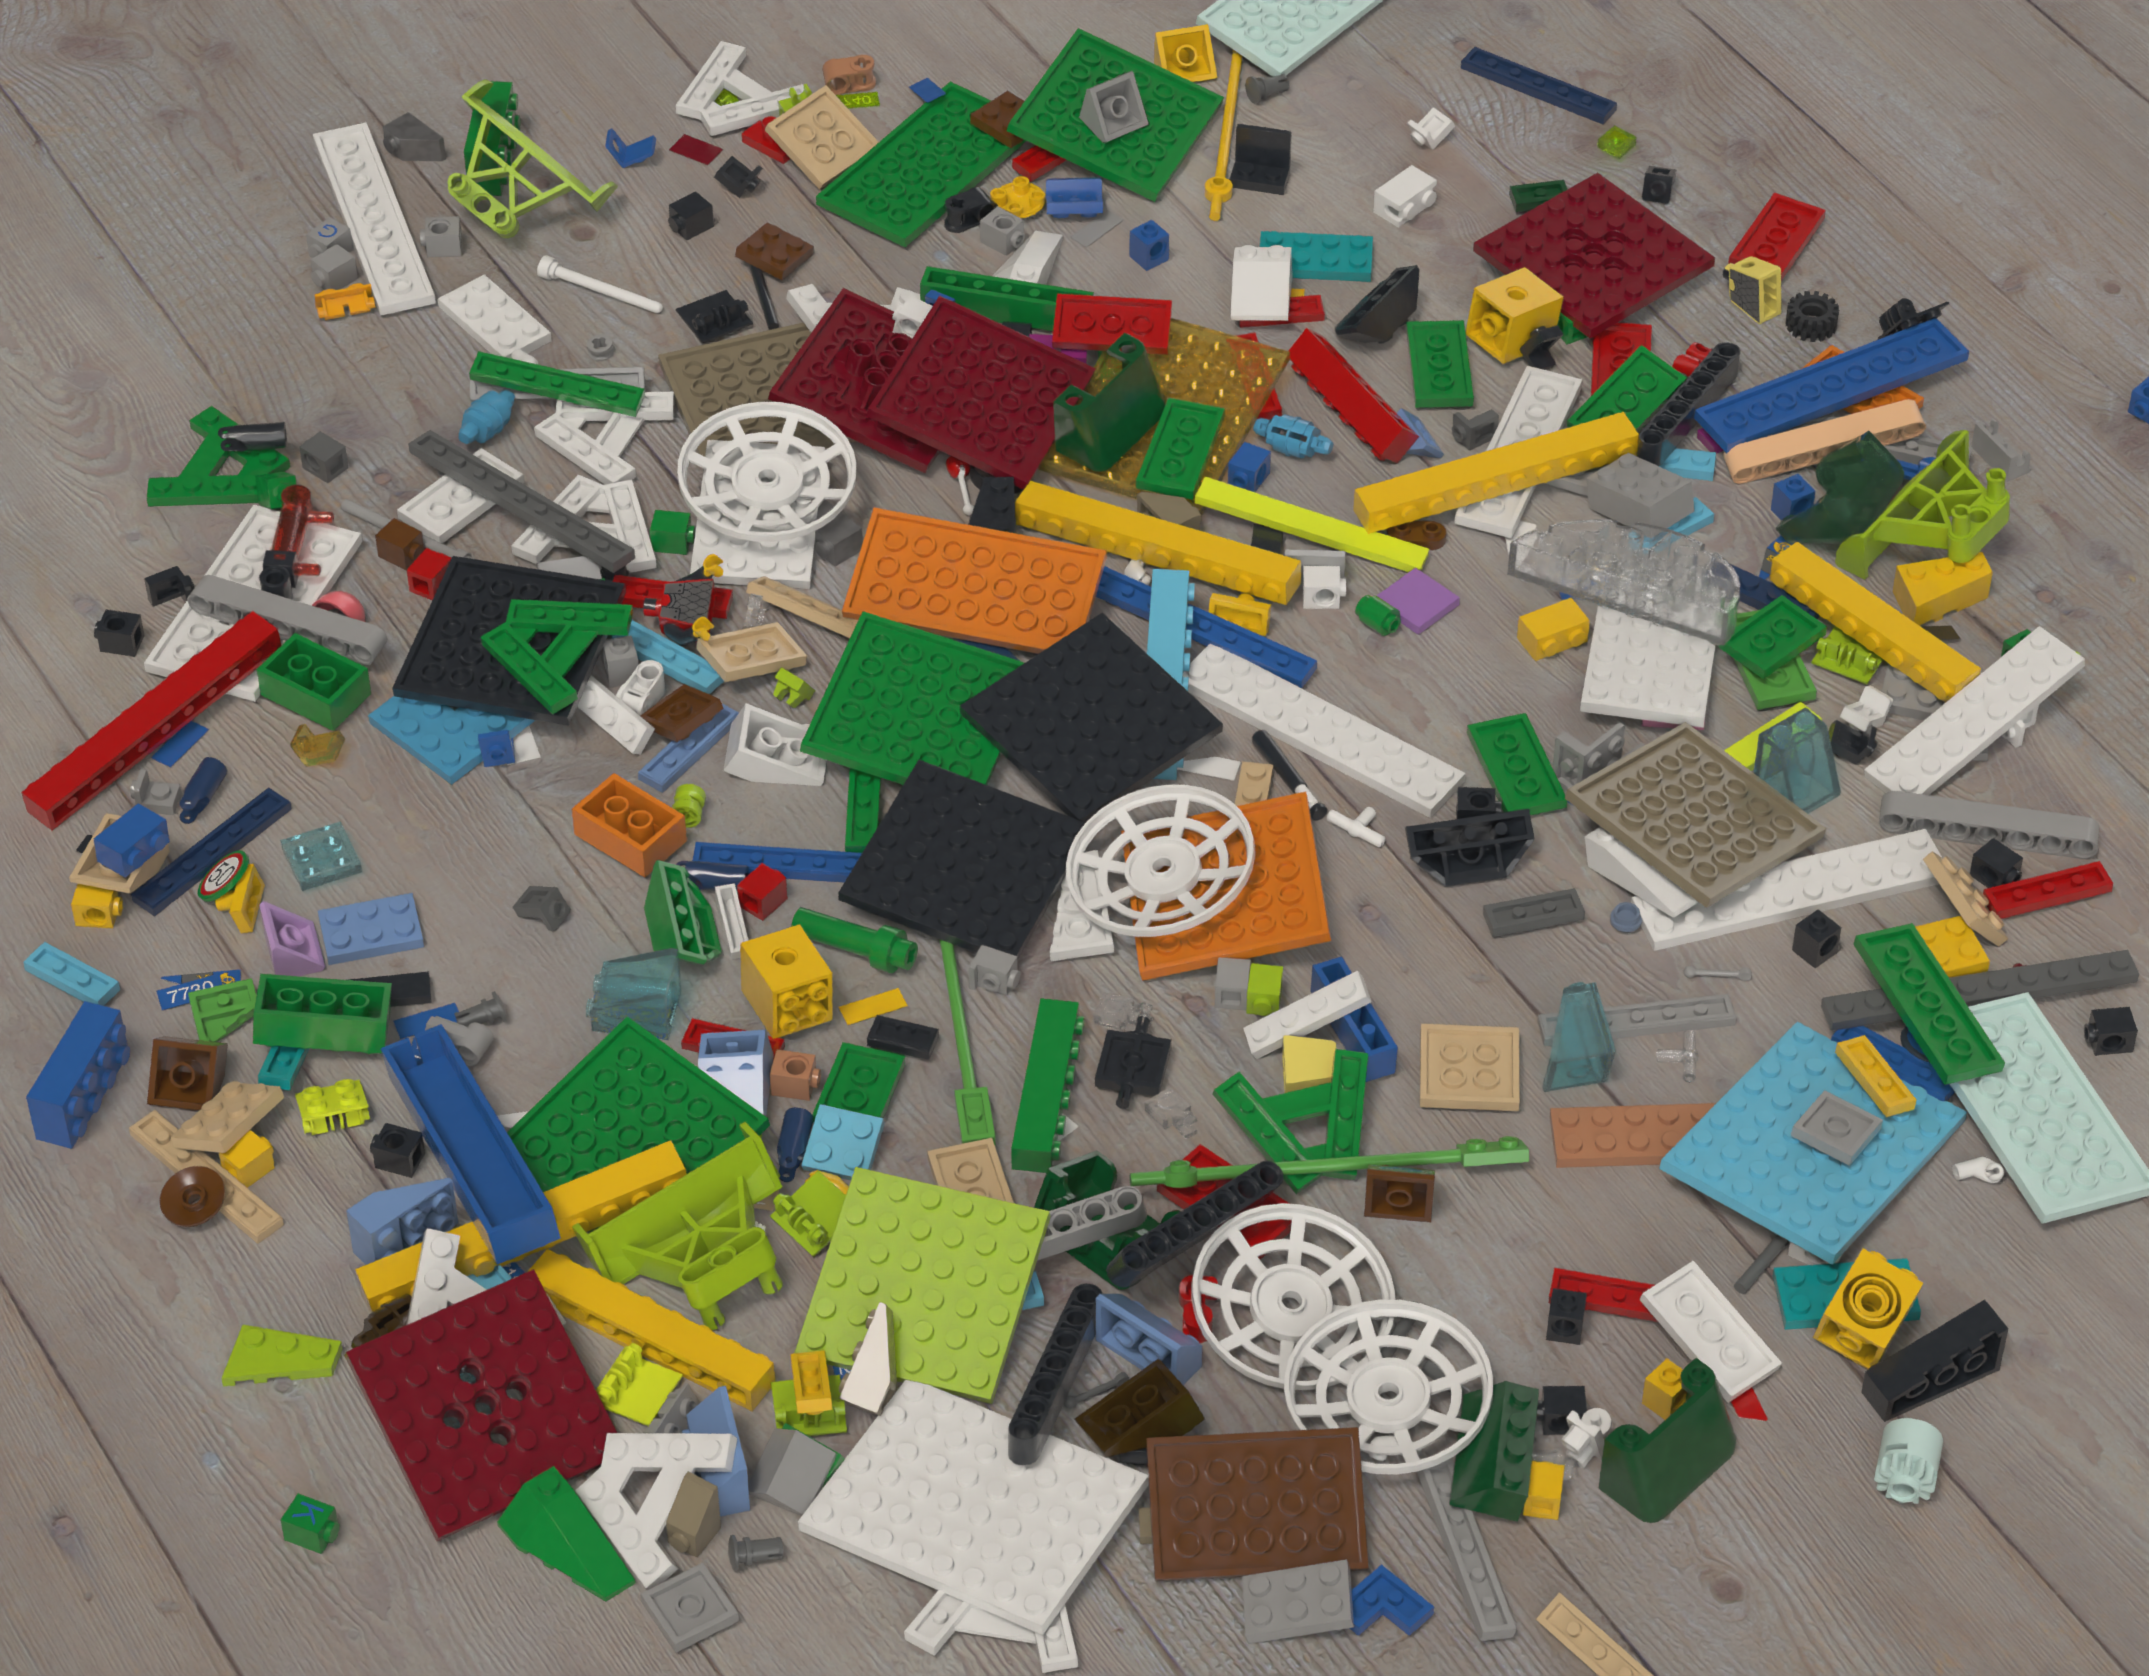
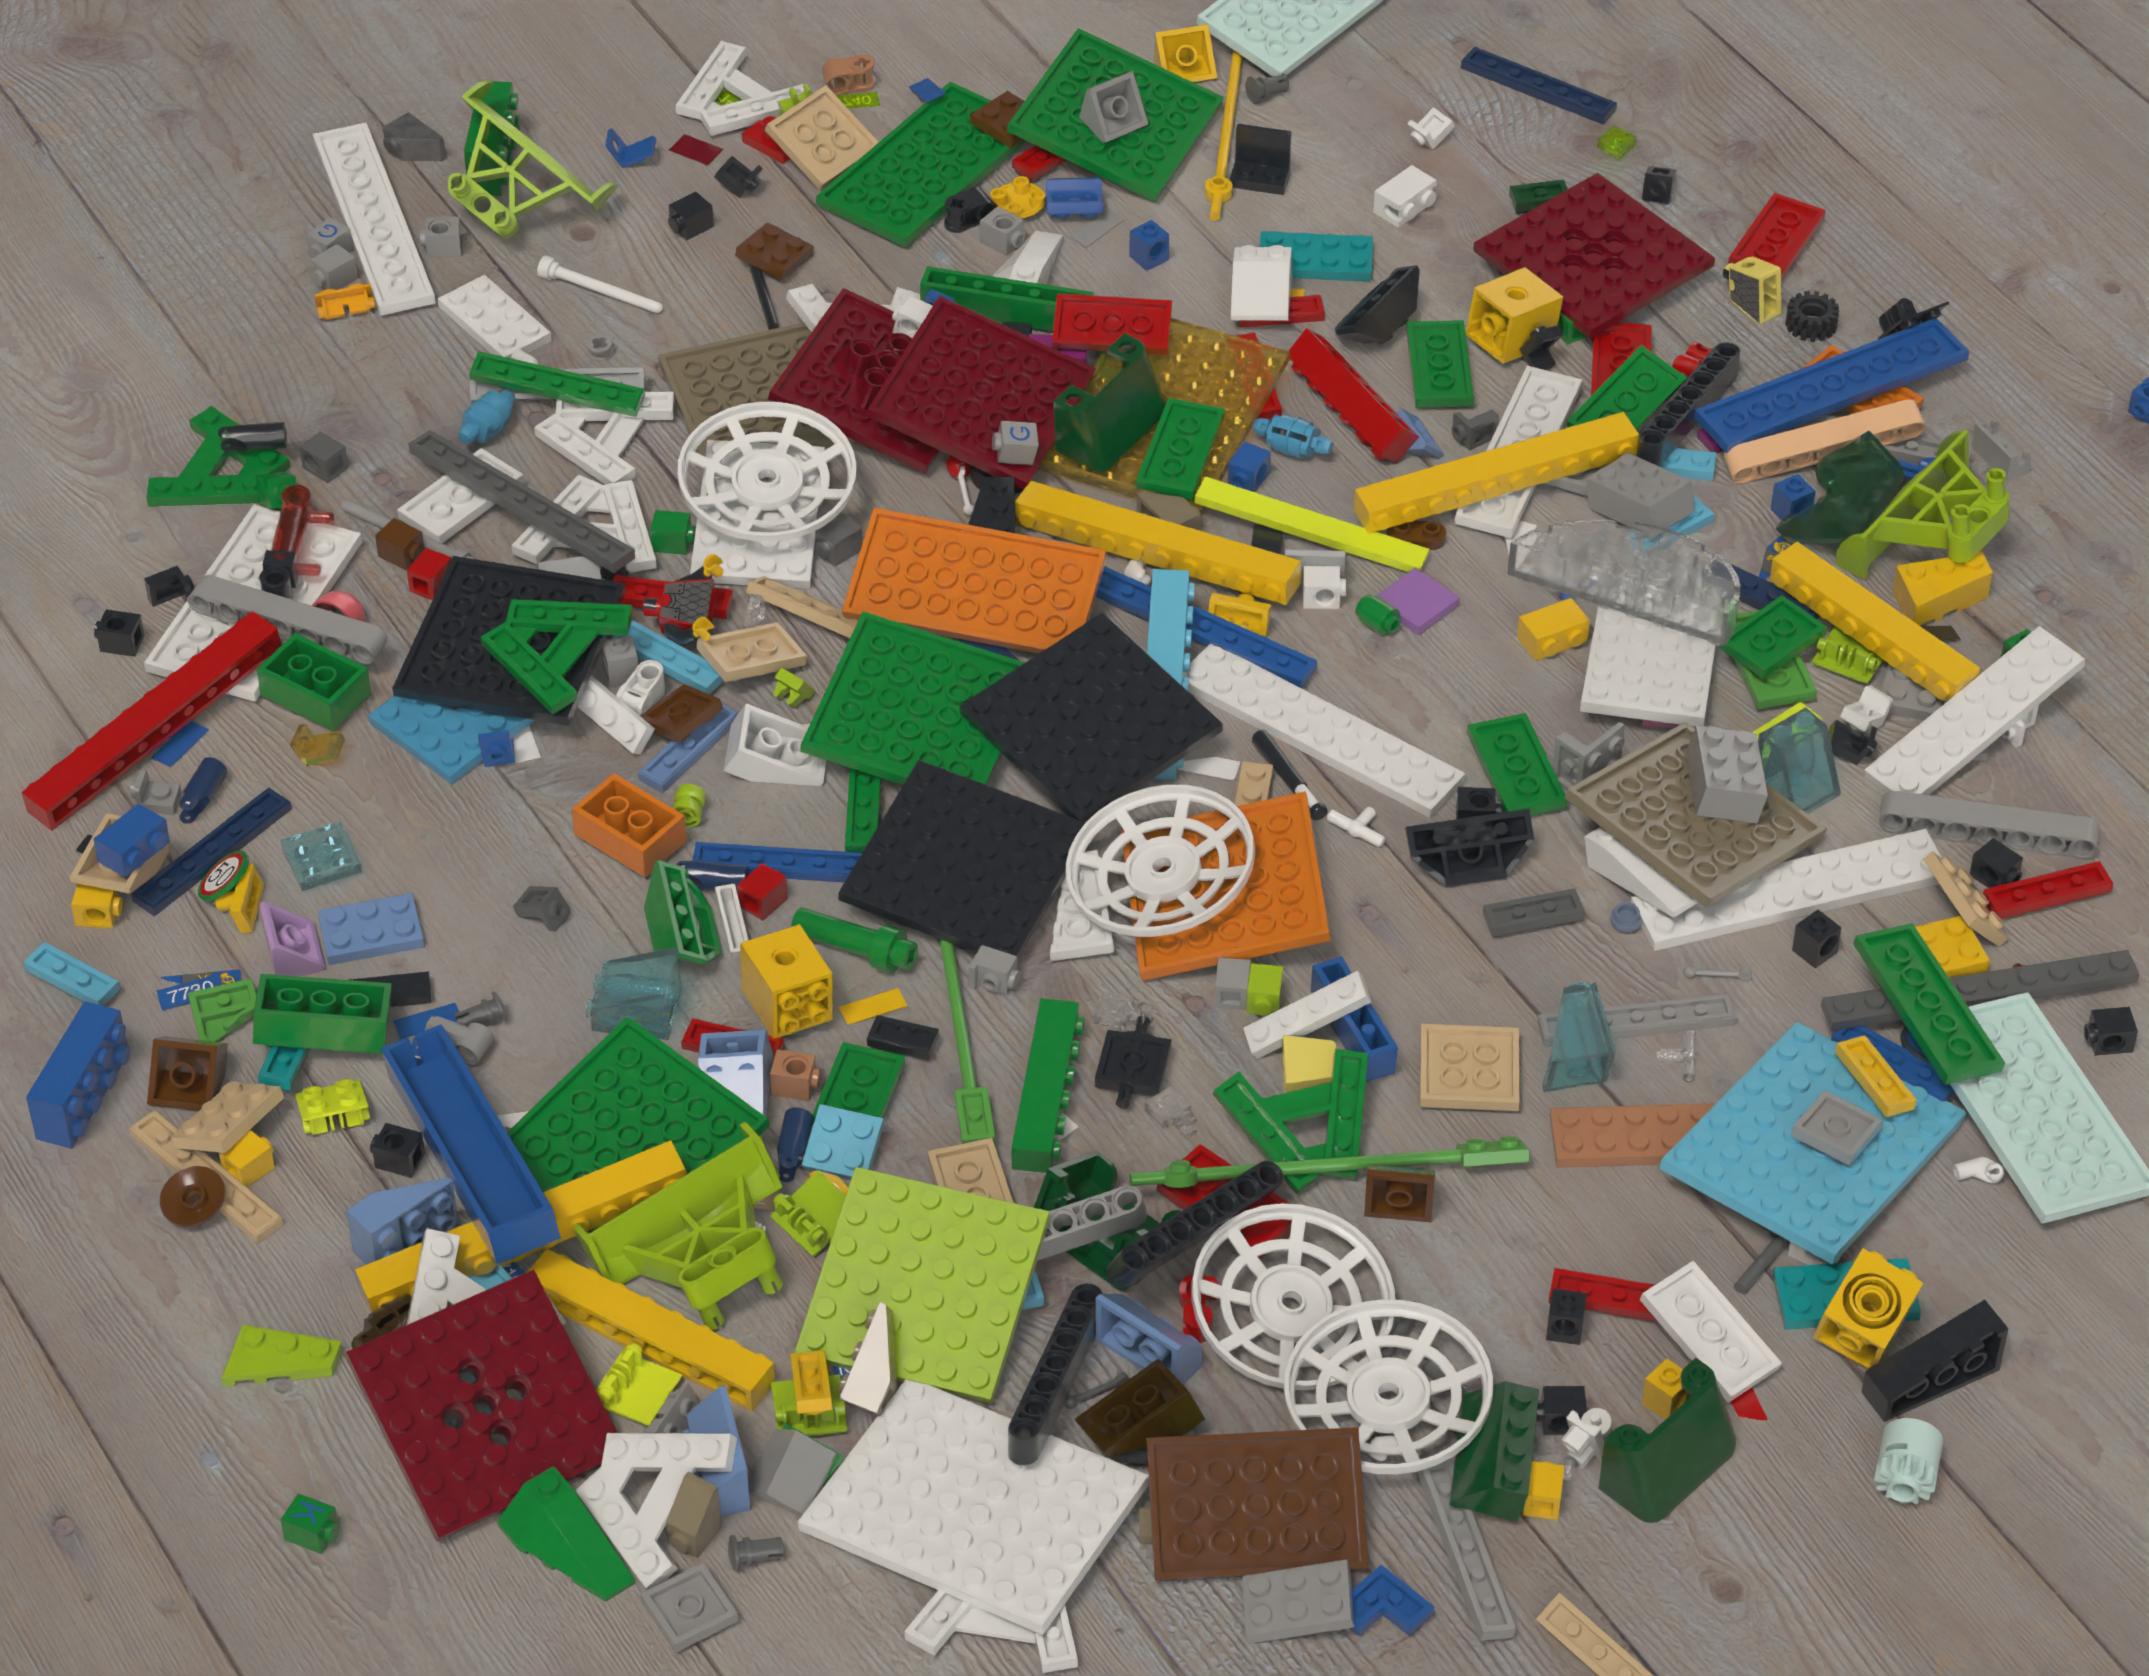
black hinge [676,290,753,344] -> none
none -> light grey brick [992,421,1039,465]
none -> light grey brick [1686,725,1768,824]

